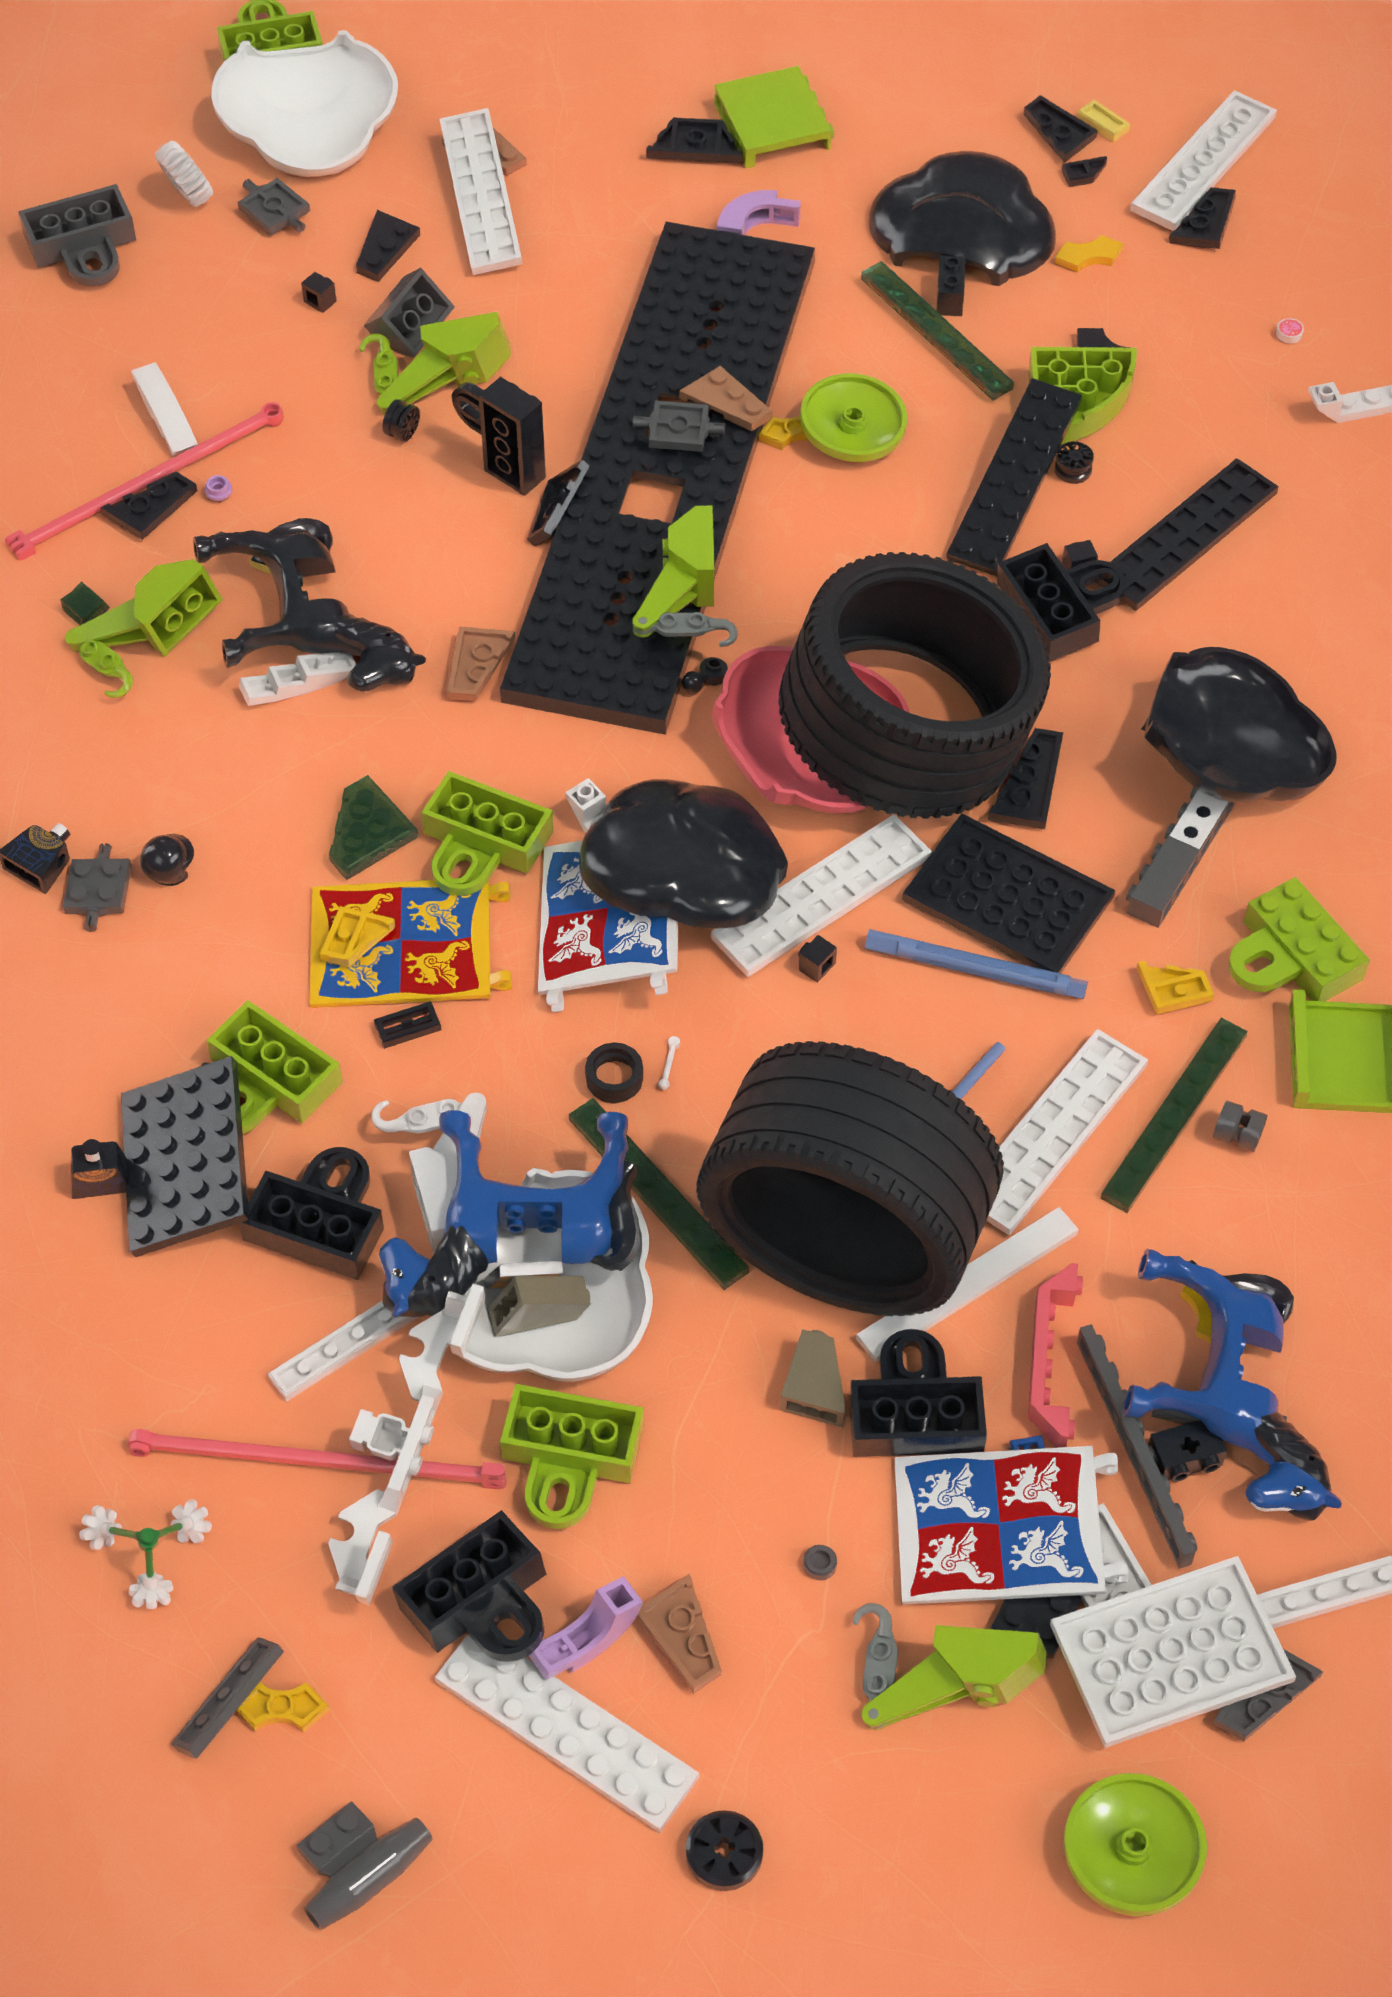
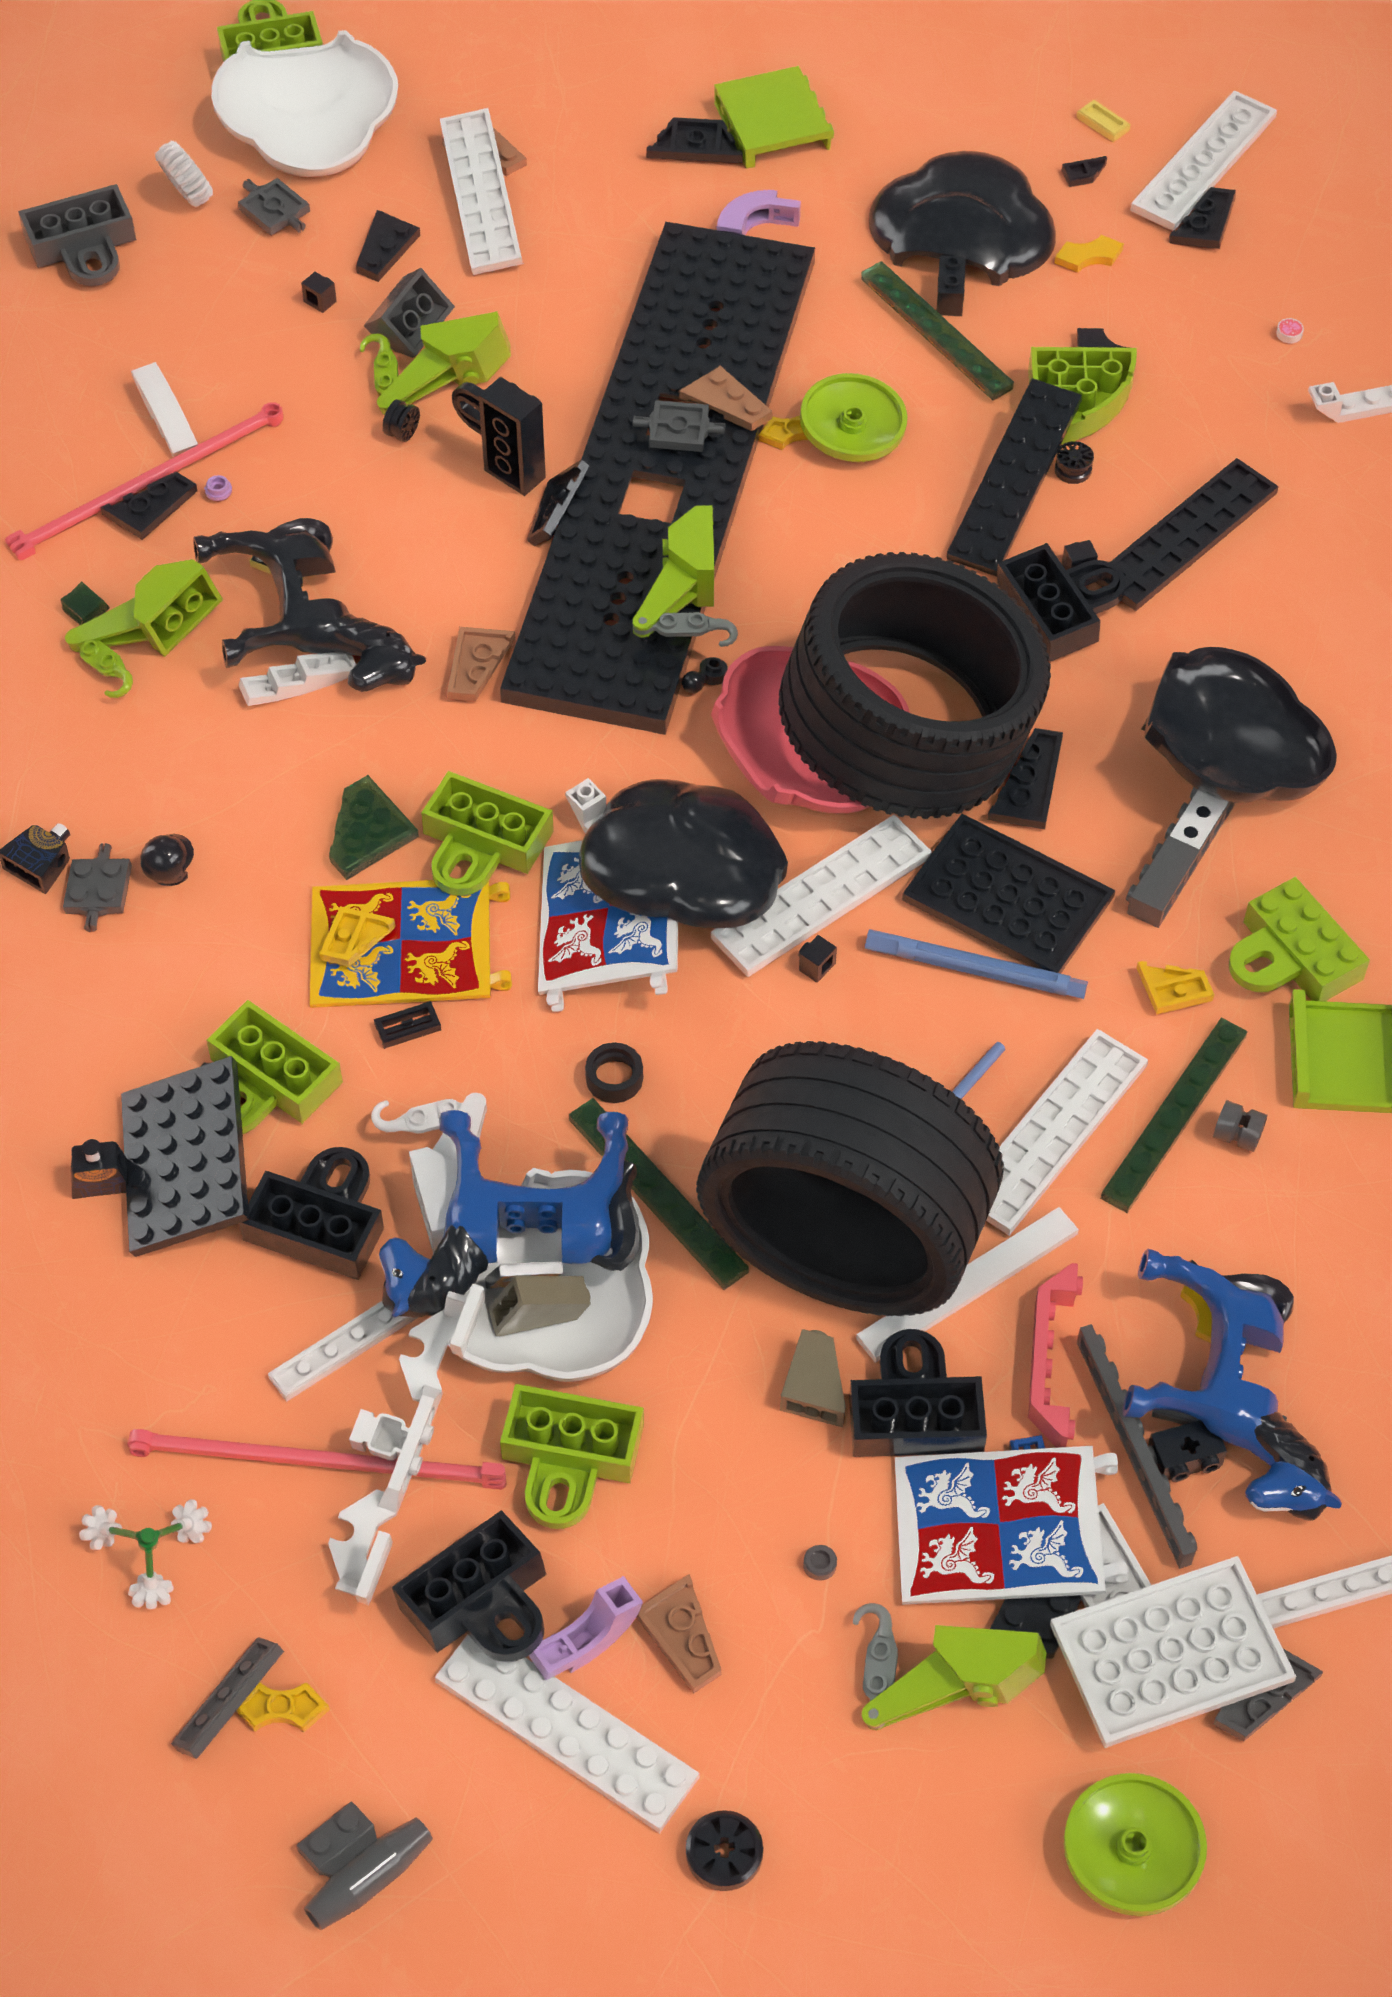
white hinge [658,1036,680,1090] -> none
black wing [1023,95,1098,163] -> none

